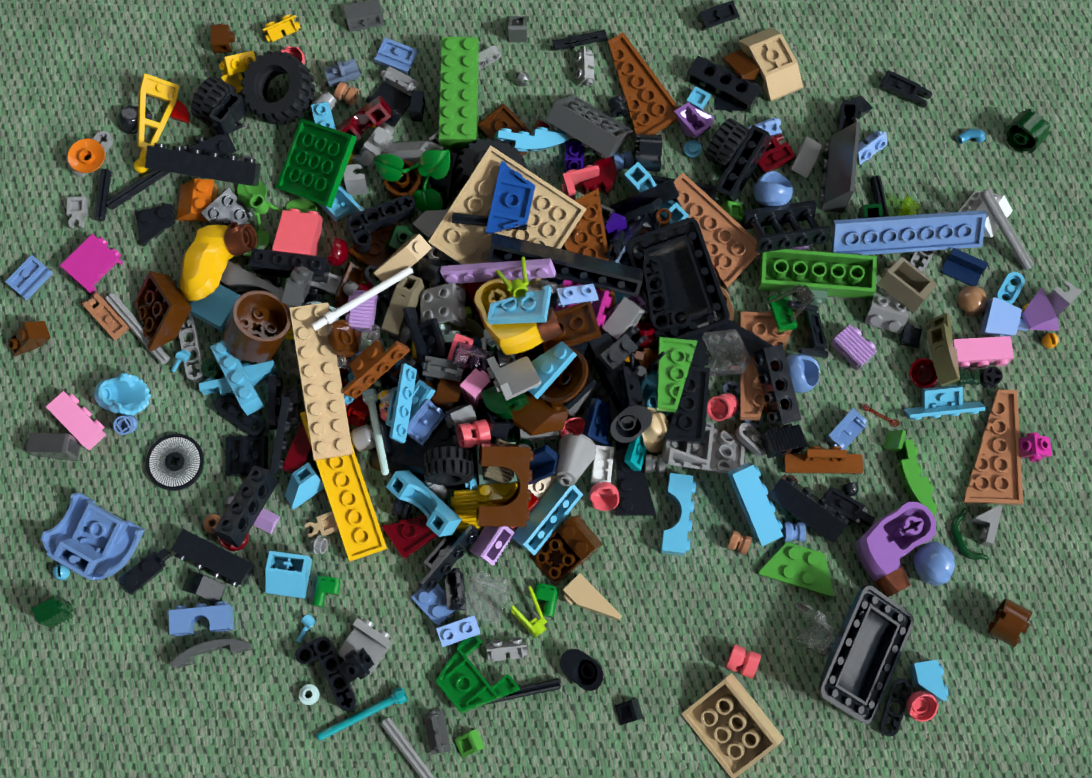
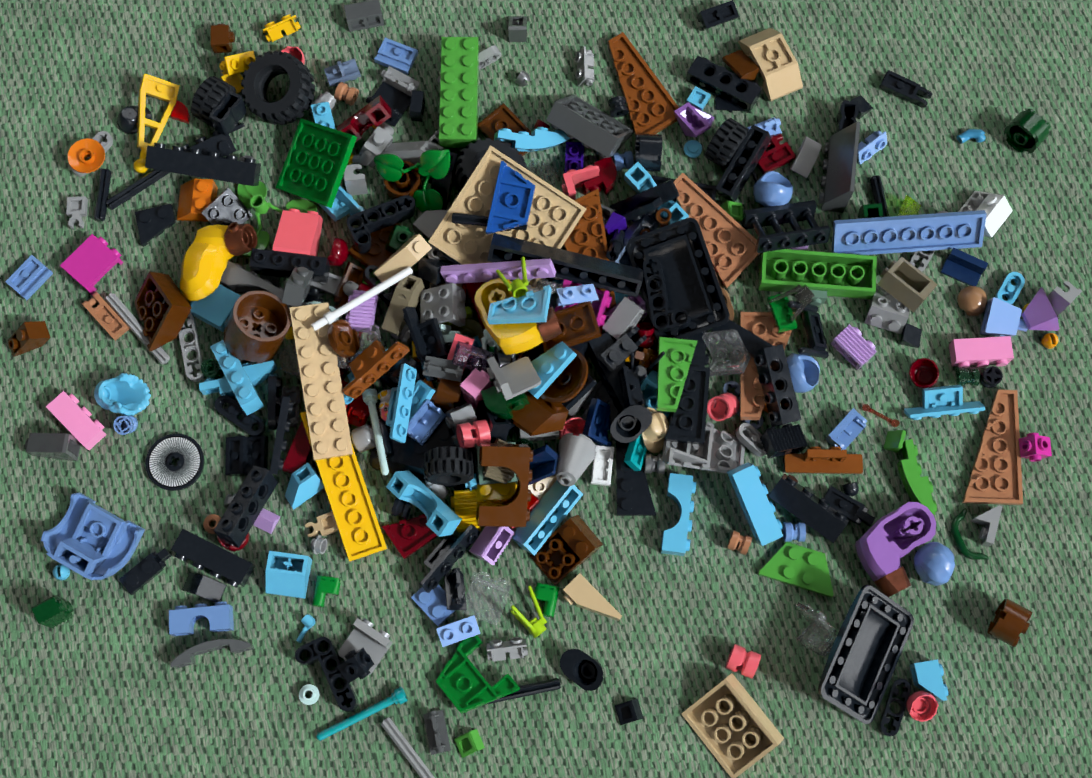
medium azure hand [171,349,191,372] -> none
black pin [552,29,607,51] -> none
coral hair [589,482,619,511] -> none
olive slope [927,313,960,387] -> none
light grey axle [980,189,1034,270] -> none

